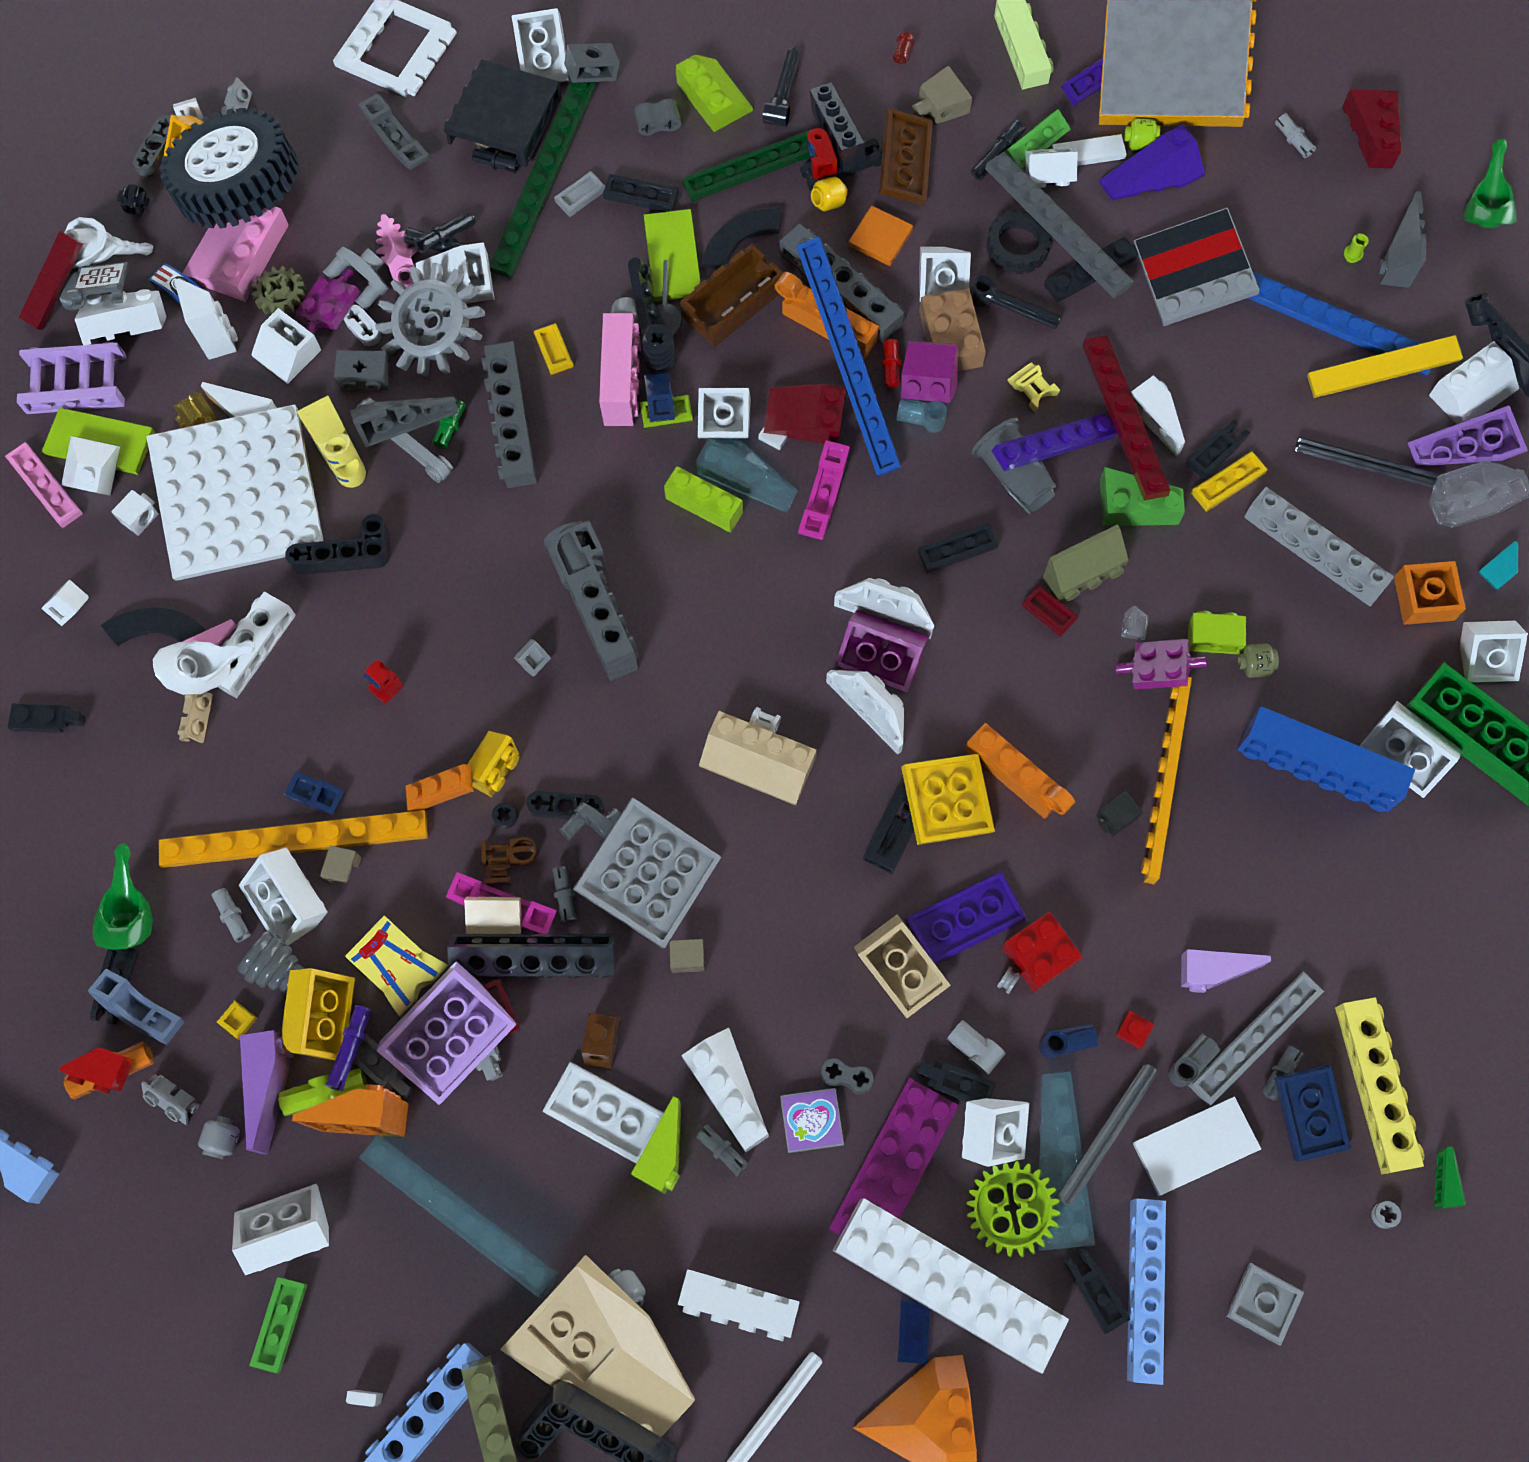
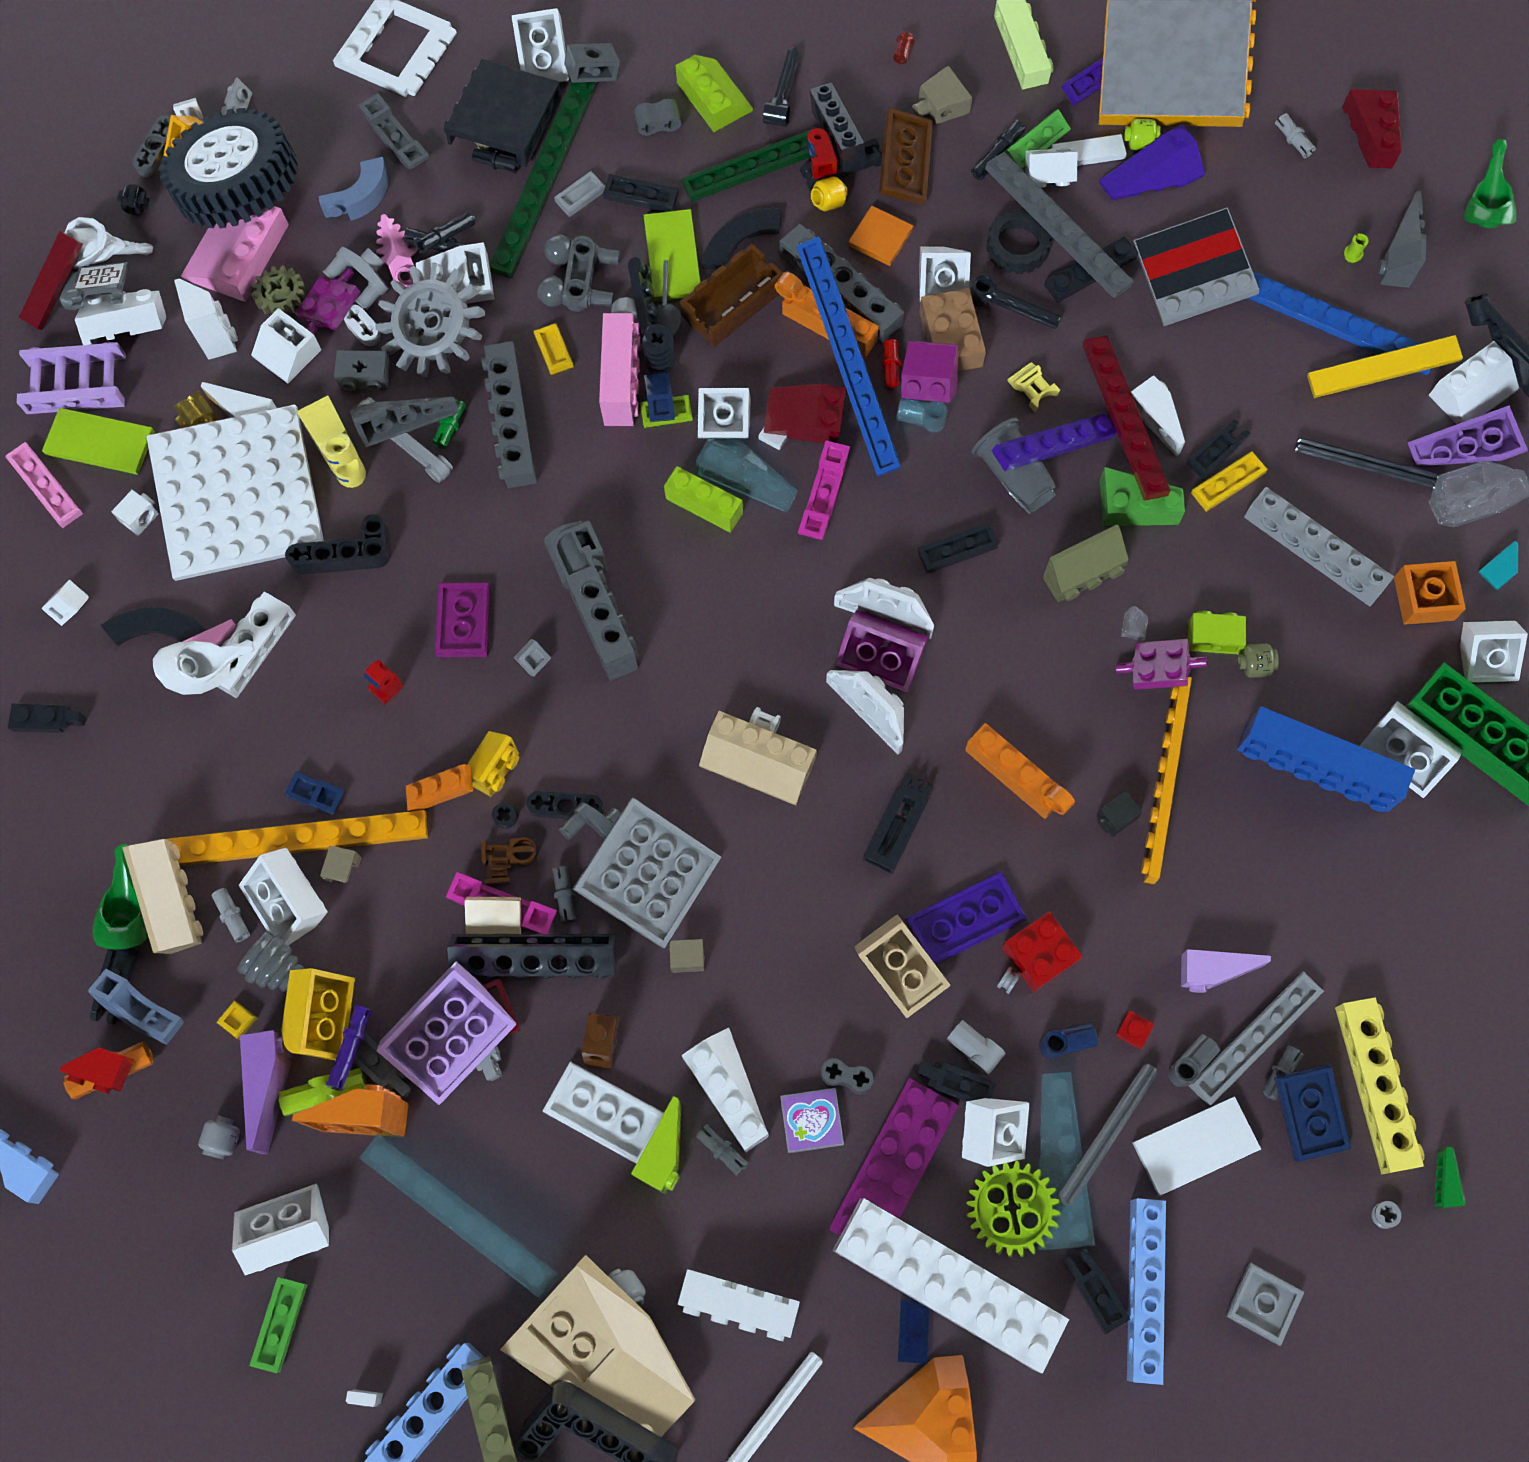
white slope [61,436,120,496] -> none
light grey hinge [141,1074,200,1126] -> none
slope [148,263,200,304] -> none
tan hinge [177,692,213,743] -> none
light yellow piece [345,916,449,1017] -> none
yellow plate [901,754,995,845] -> none
dark red tile [1021,585,1079,637] -> none
none -> tan slope [123,839,203,954]
none -> sand blue arch [318,157,389,220]
none -> magenta tile [435,582,491,658]
none -> dark grey piece [537,234,620,312]

